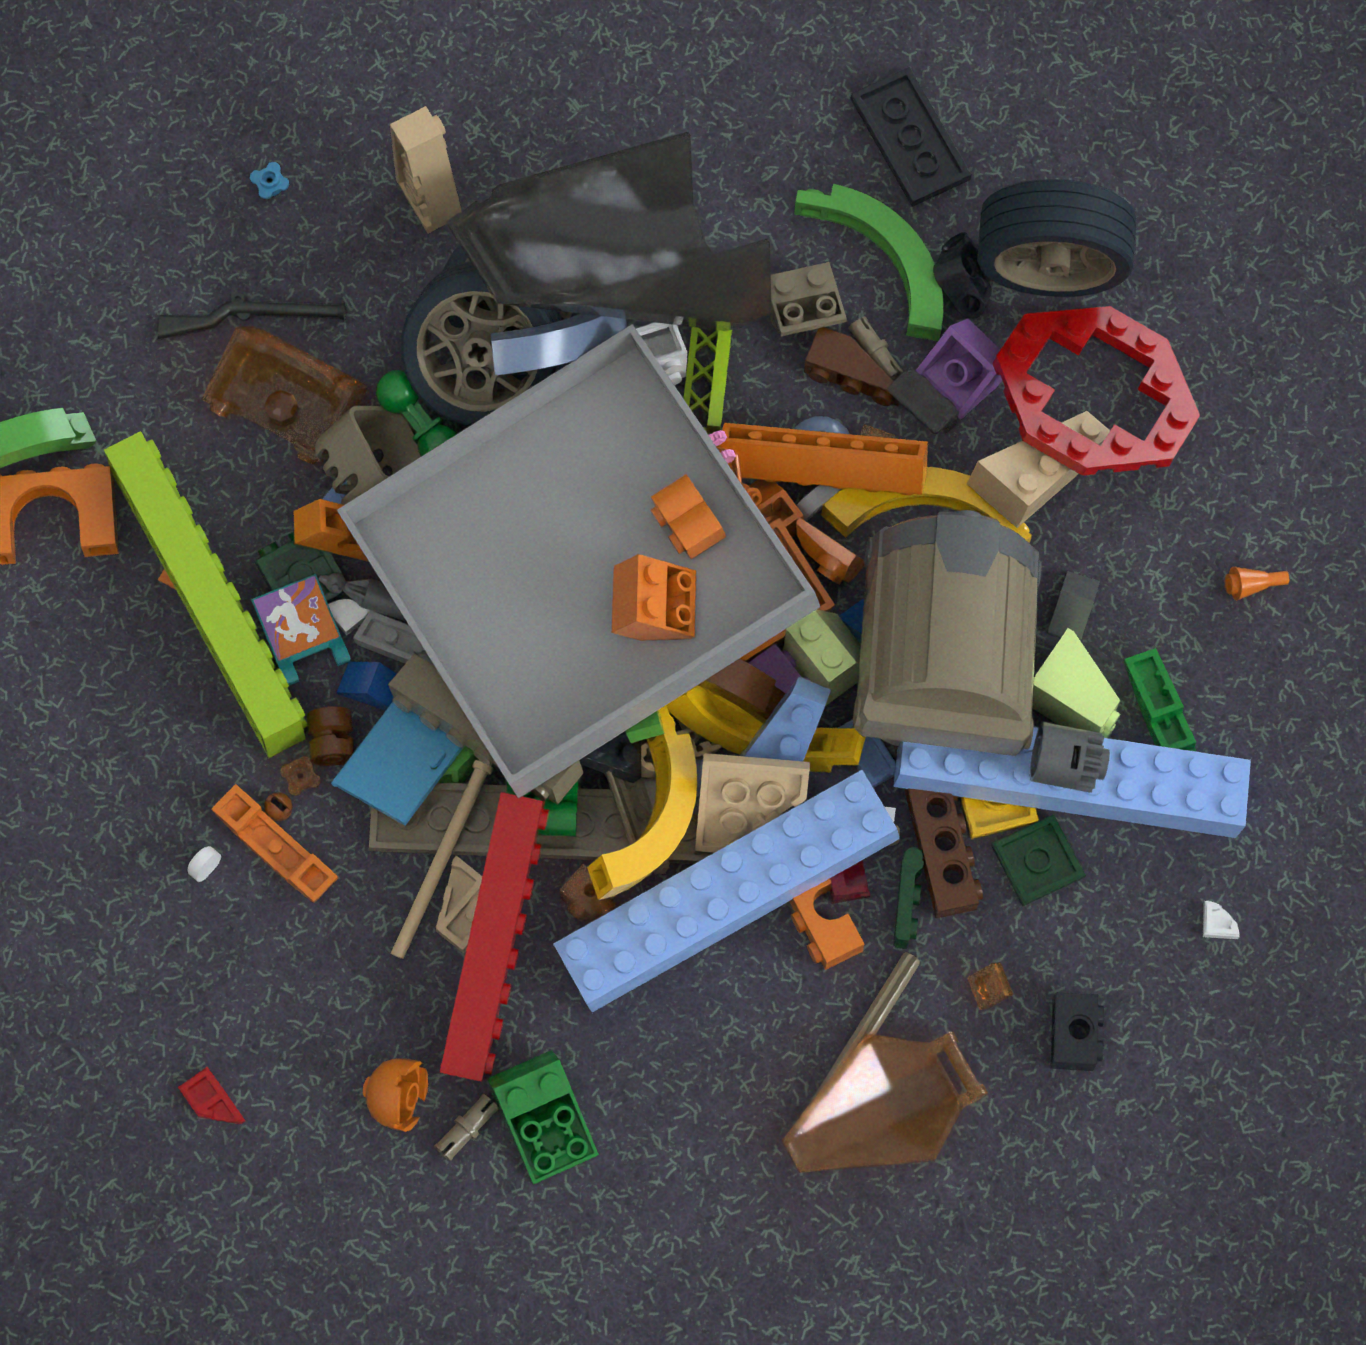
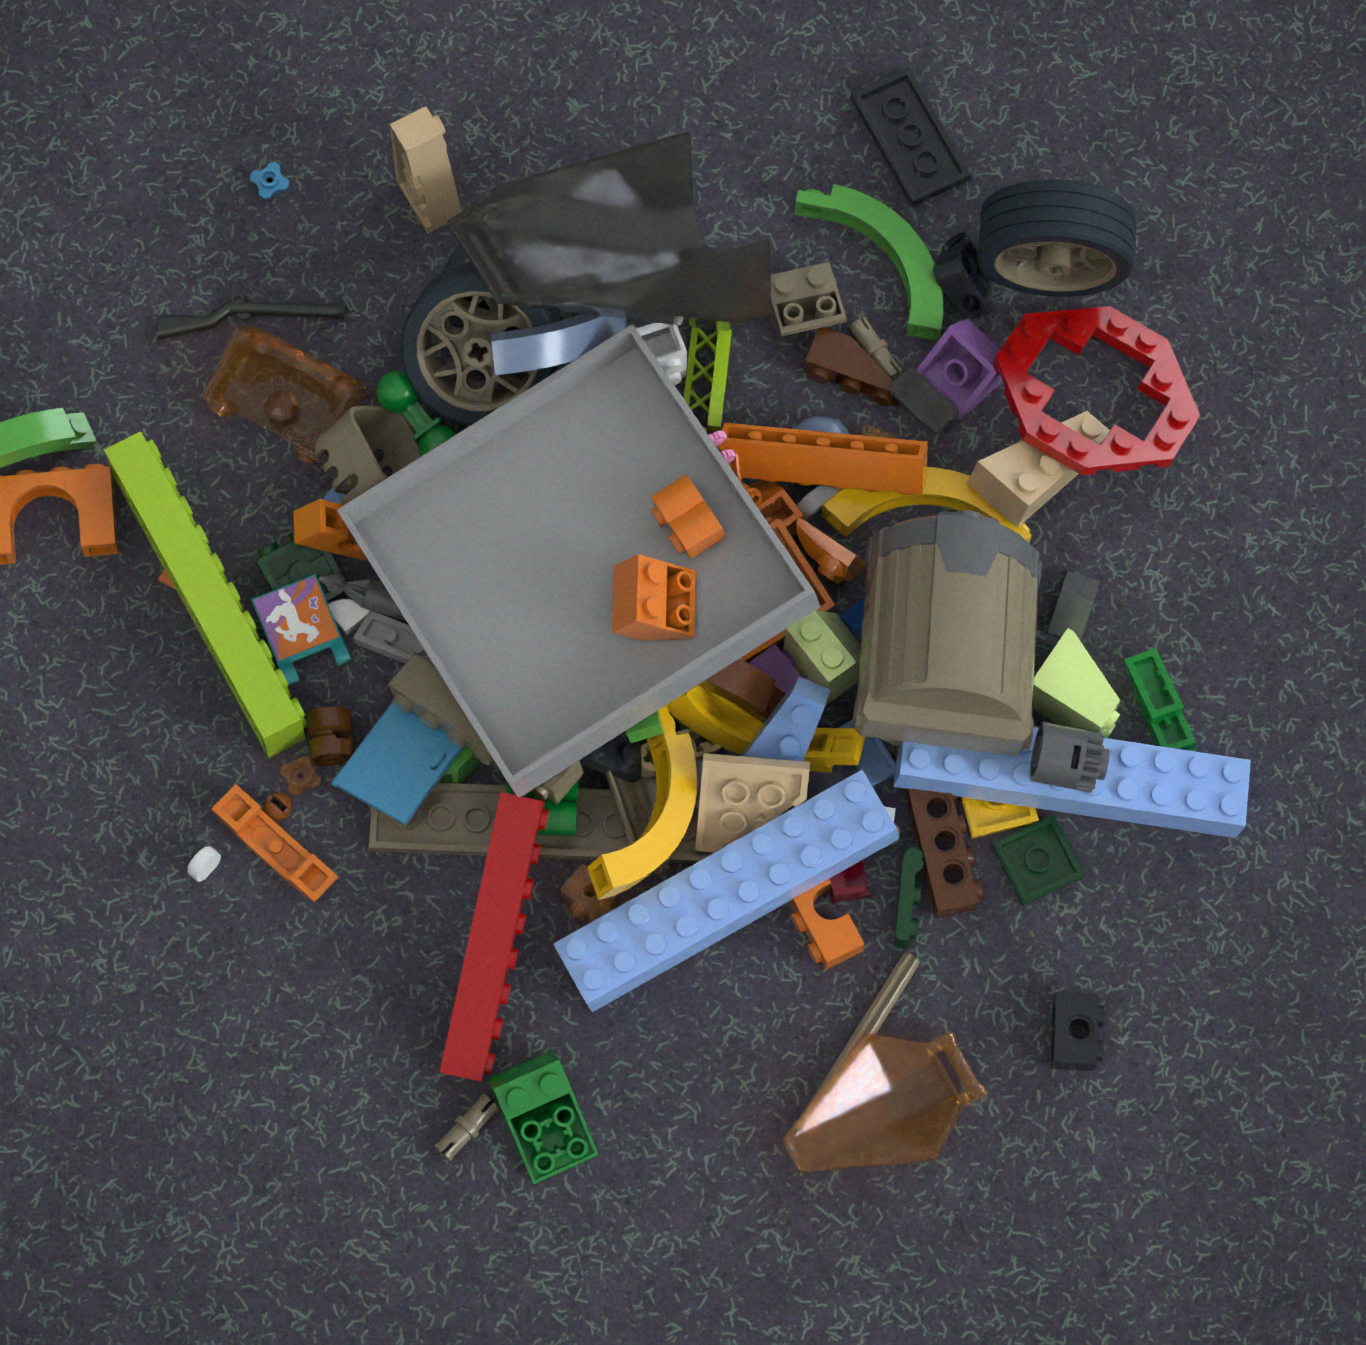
red tile [178,1067,245,1124] -> none
blue slope [336,661,397,711] -> none
orange cylinder [363,1058,428,1132] -> none
tan bar [391,760,494,959] -> none
tan wing [436,856,482,953] -> none
clear orange plate [967,962,1014,1010] -> none
white tile [1203,901,1239,939] -> none
orange cone [1225,567,1289,601] -> none

